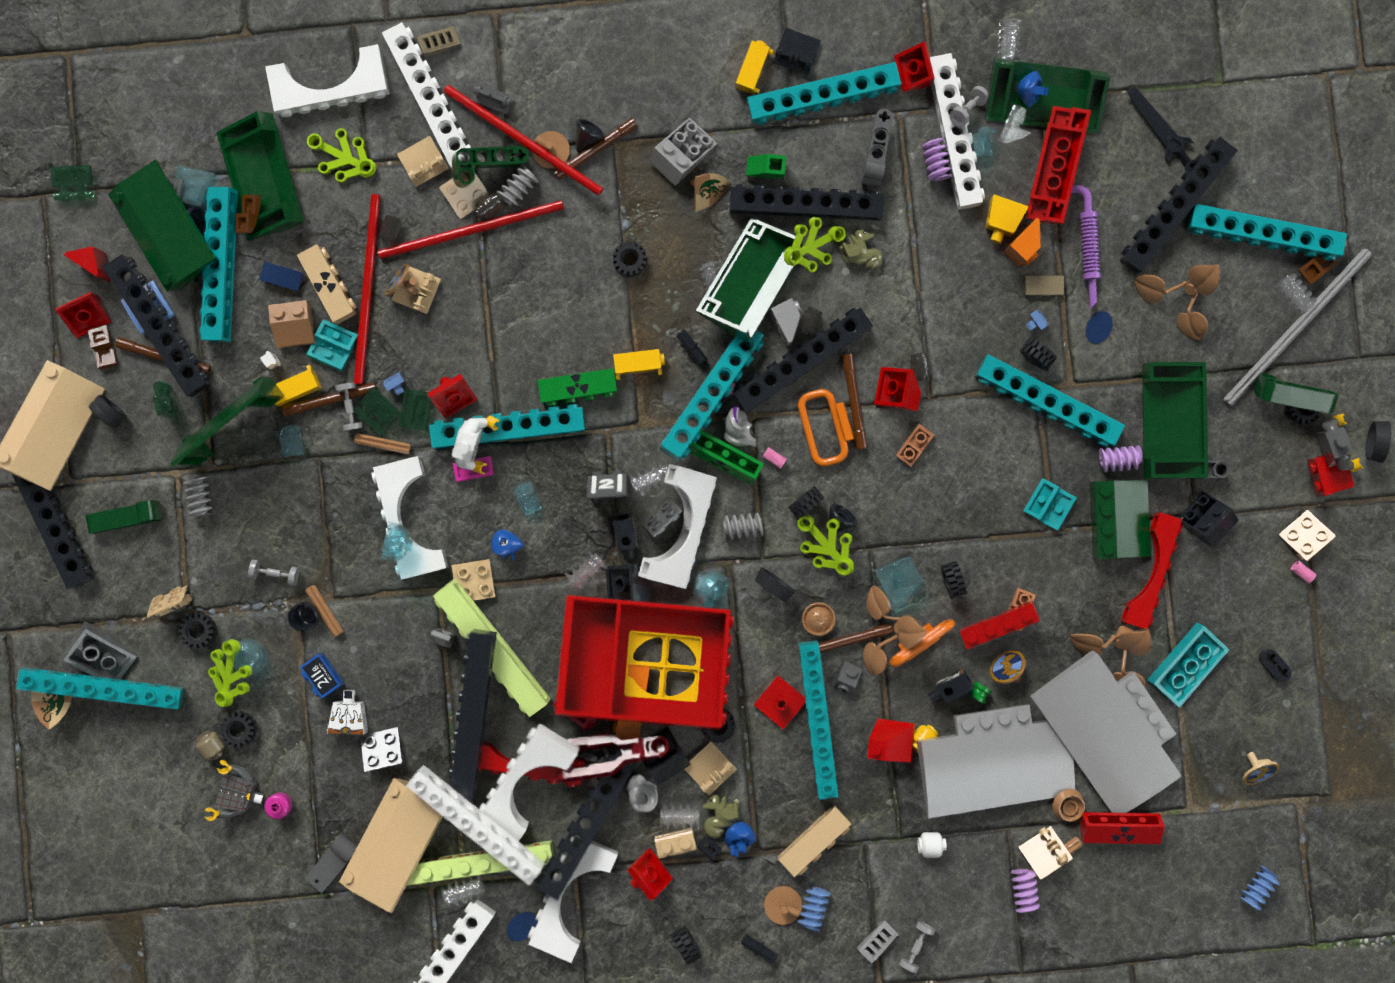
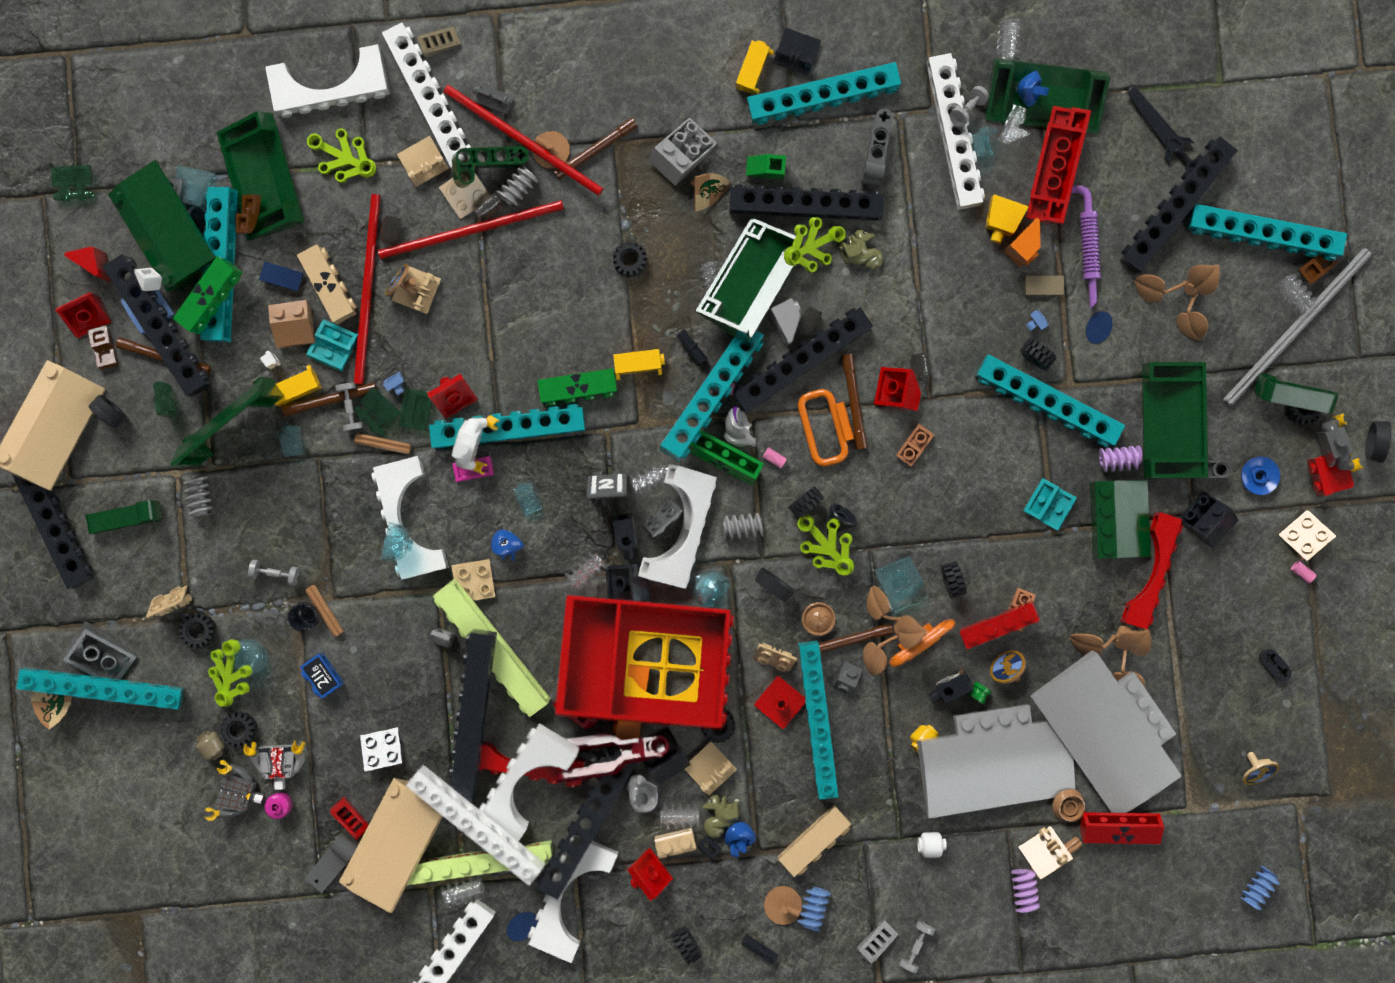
torso [327,690,368,735] -> none
black hat [575,119,605,152] -> none
red slope [867,718,915,762] -> none
red slope [894,41,935,92] -> none
lavender piece [922,138,953,181] -> none
teal slope [1147,623,1229,708] -> none
none -> white slope [134,268,162,291]
none -> green brick [173,256,243,334]
none -> torso [243,741,305,790]
none -> red slope [330,796,369,840]
none -> tan hinge [754,643,797,672]
none -> blue dish [1241,457,1280,495]

